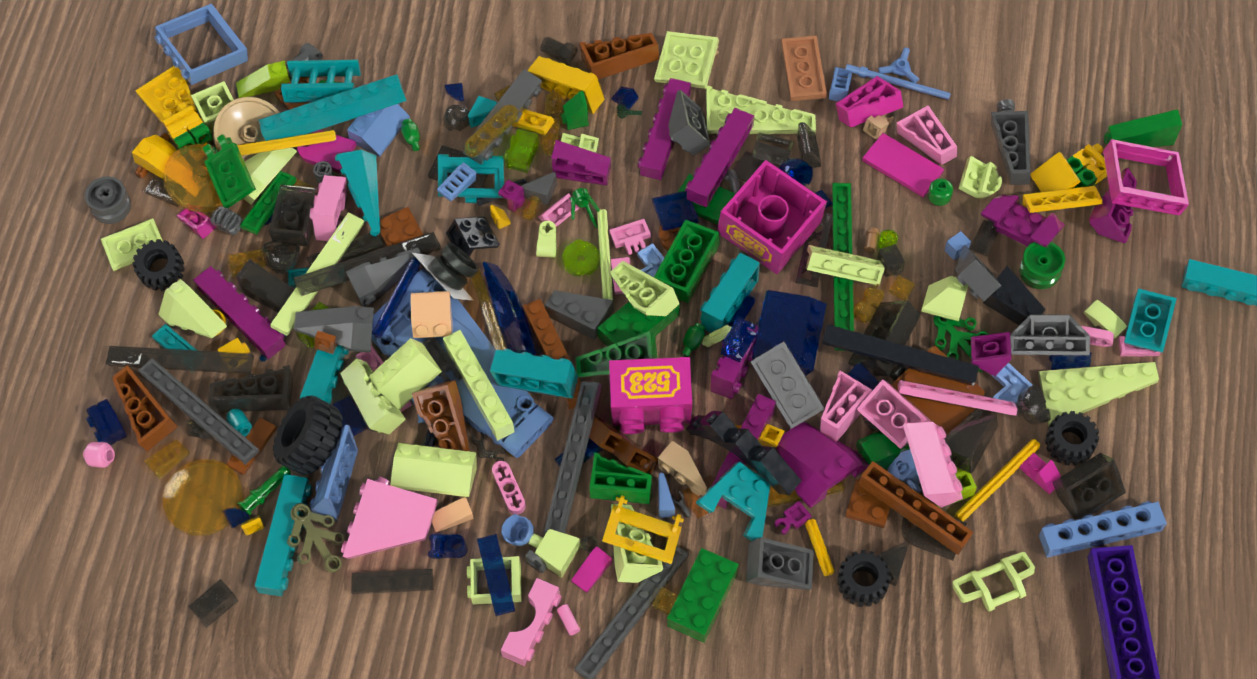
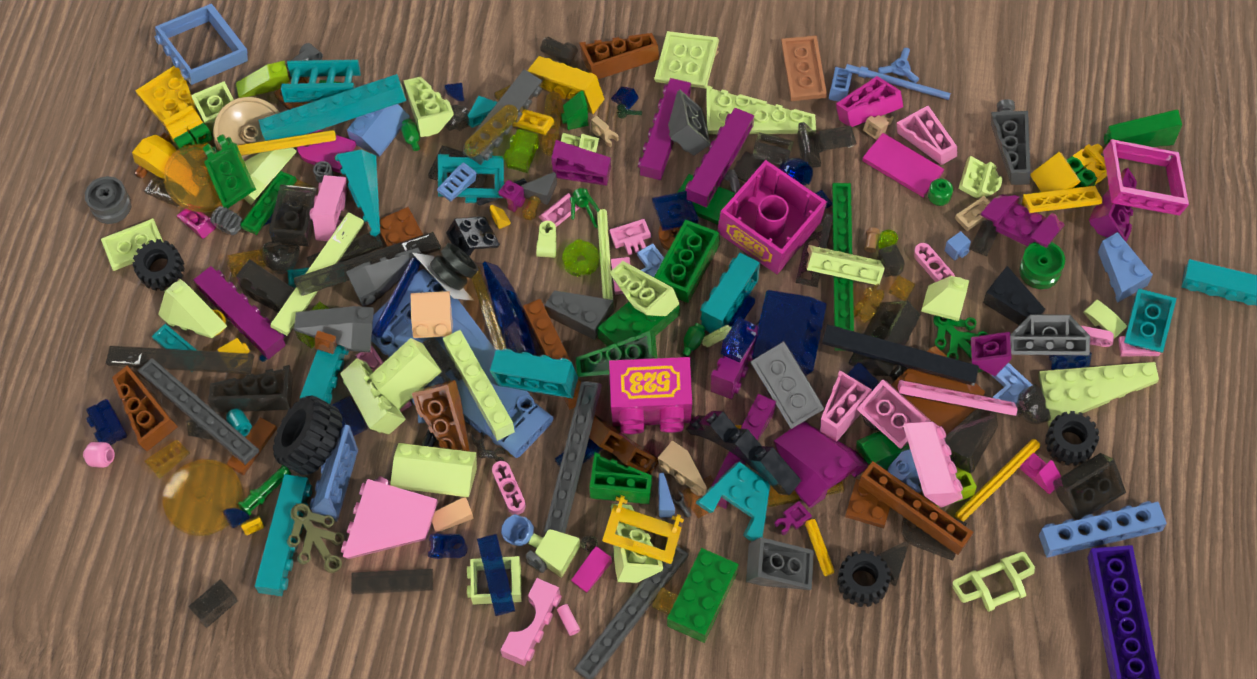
yellow slope [758,424,785,447] -> none
dark grey slope [955,245,1001,301] -> none
none -> yellowish green wedge [403,77,454,137]
none -> tan plate [591,115,619,147]
none -> clear smoke hinge [812,126,857,153]
none -> bright pink beam [914,243,955,282]
none -> tan plate [955,196,990,231]
none -> medium blue wedge [1098,232,1153,303]

